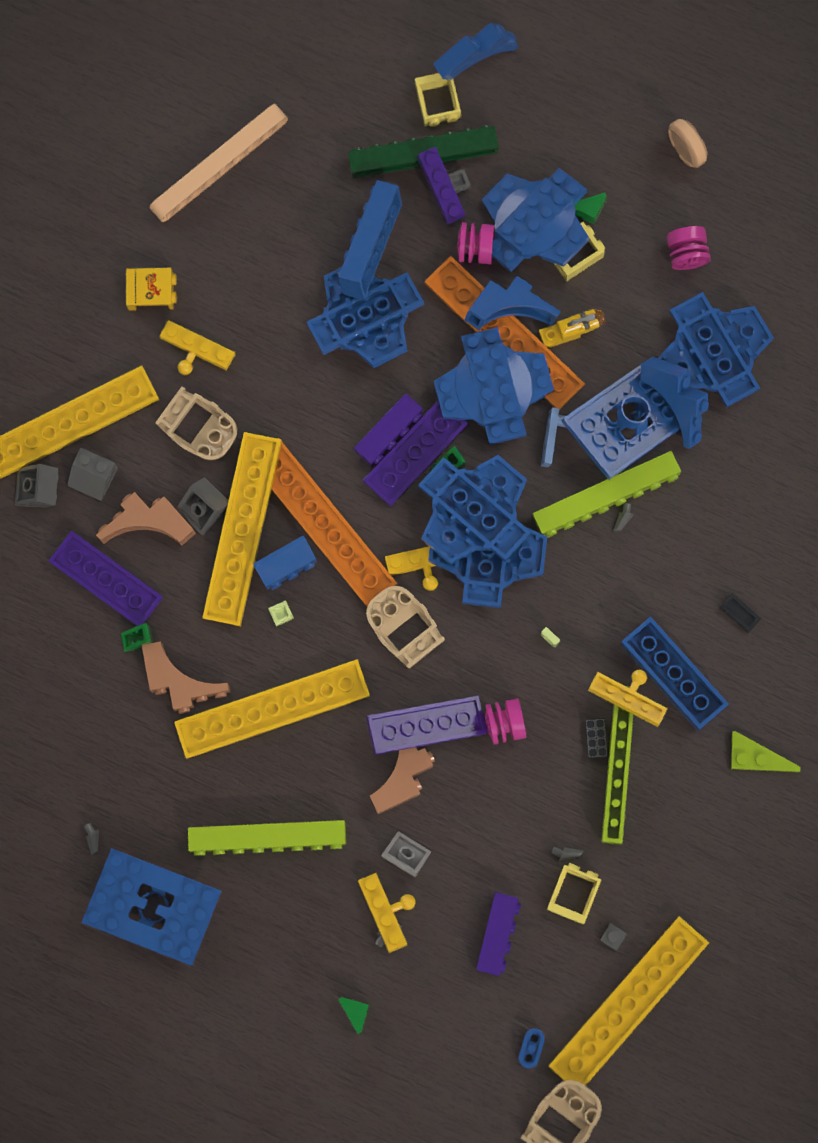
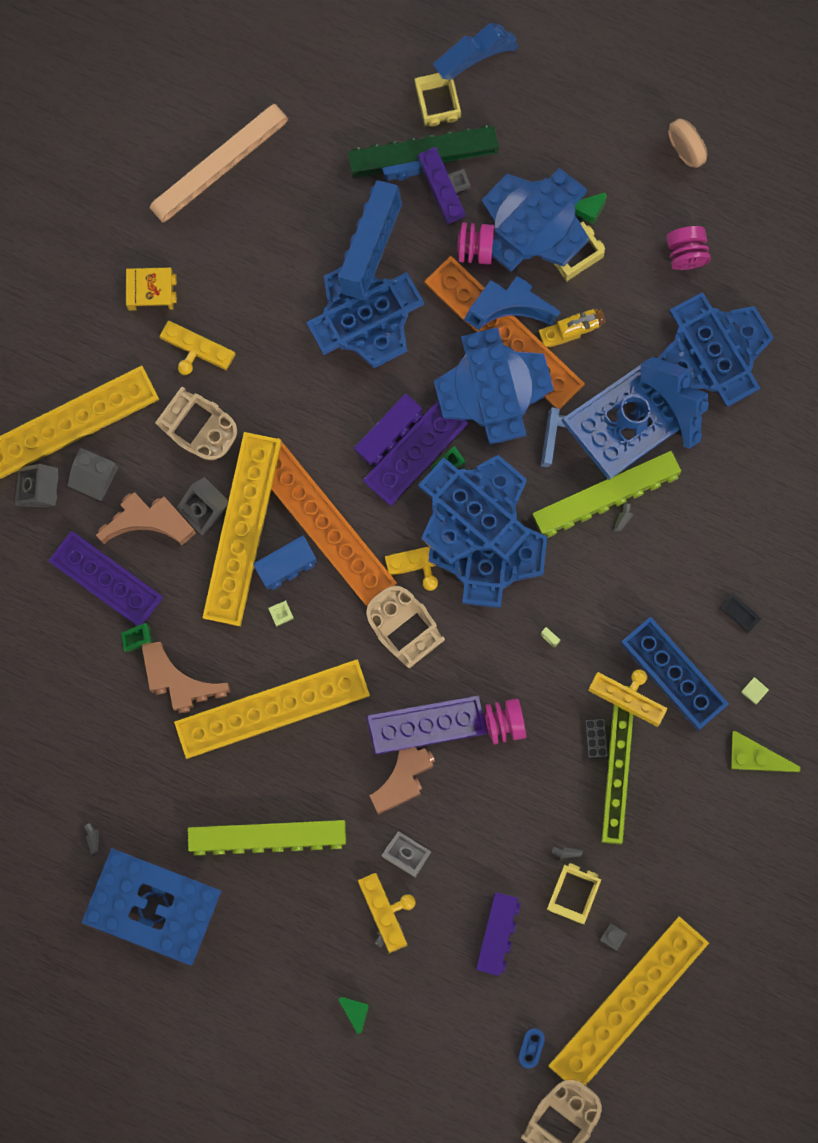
none -> blue plate [383,161,421,181]
none -> yellowish green tile [741,677,769,705]

